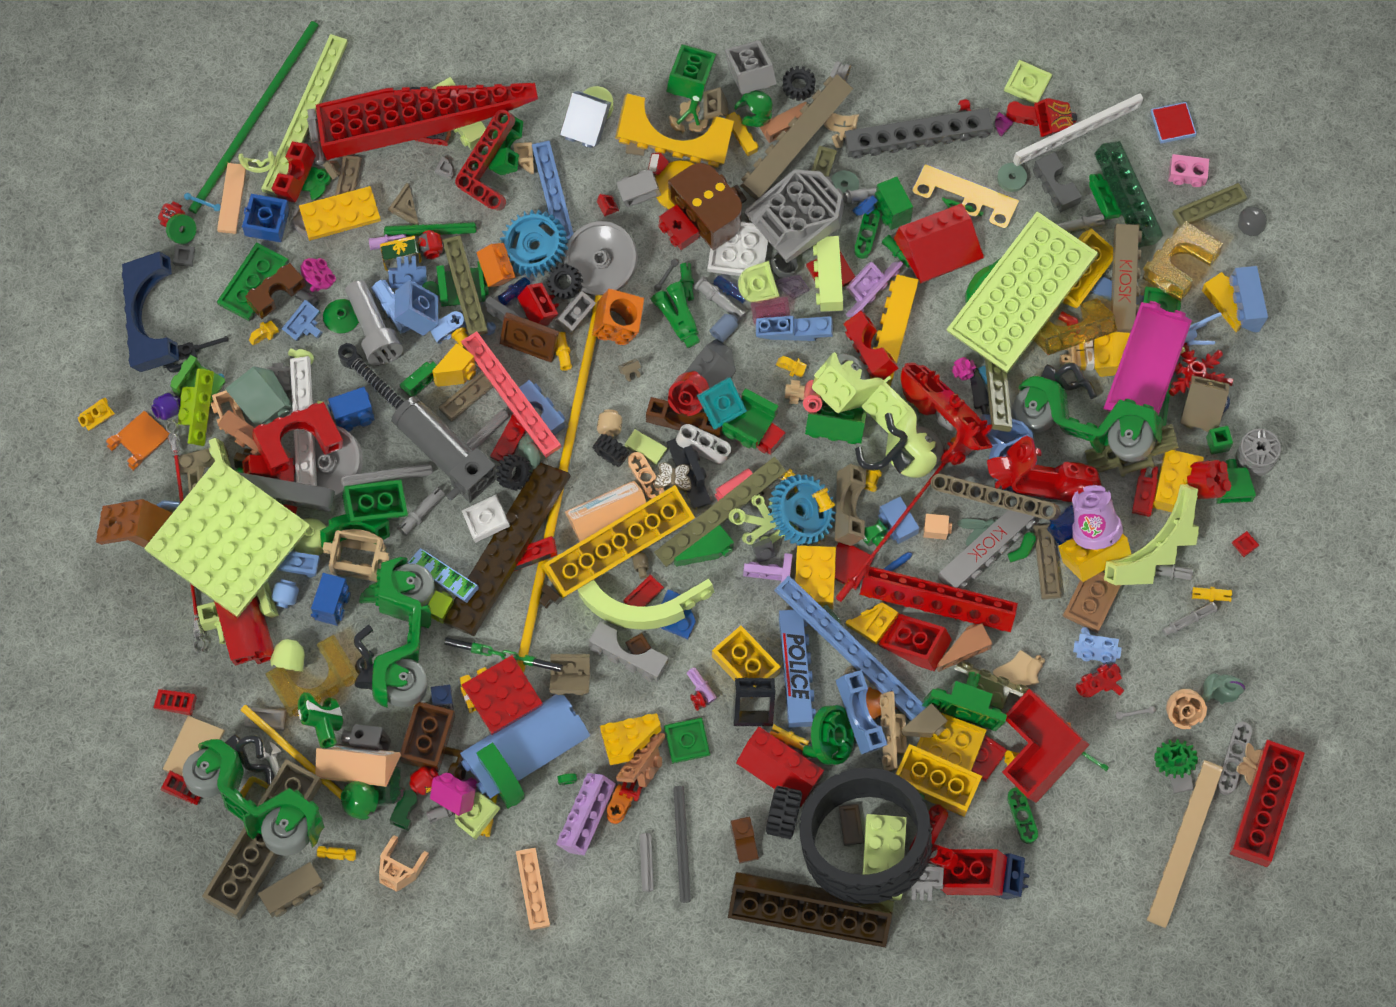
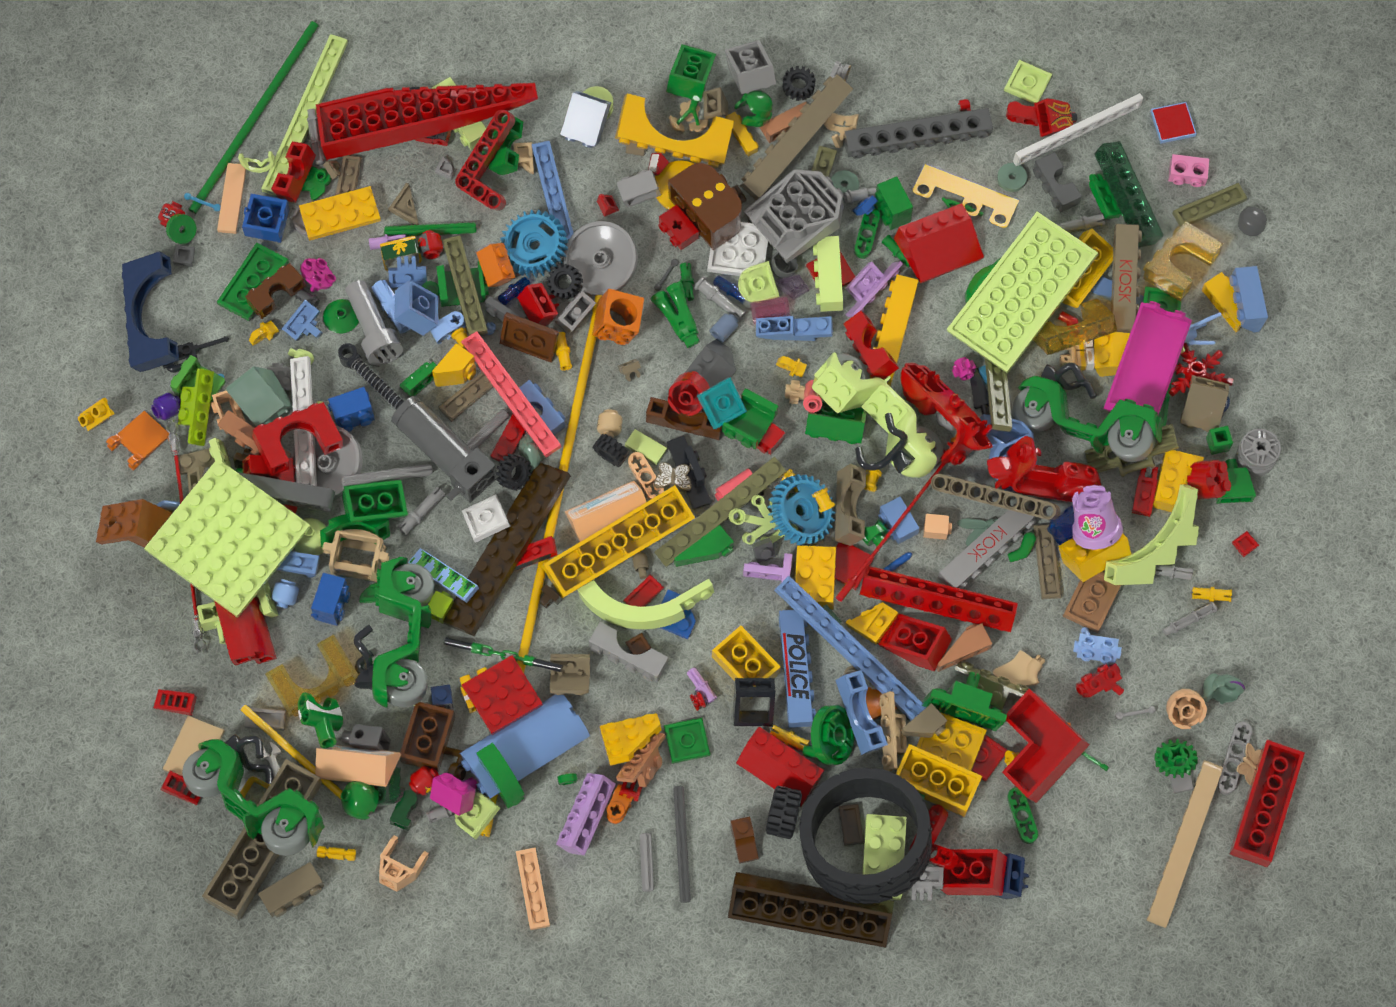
yellowish green hair [270,639,305,672] -> none
white beam [676,424,731,464] -> none
magenta tile [995,112,1013,137] -> none

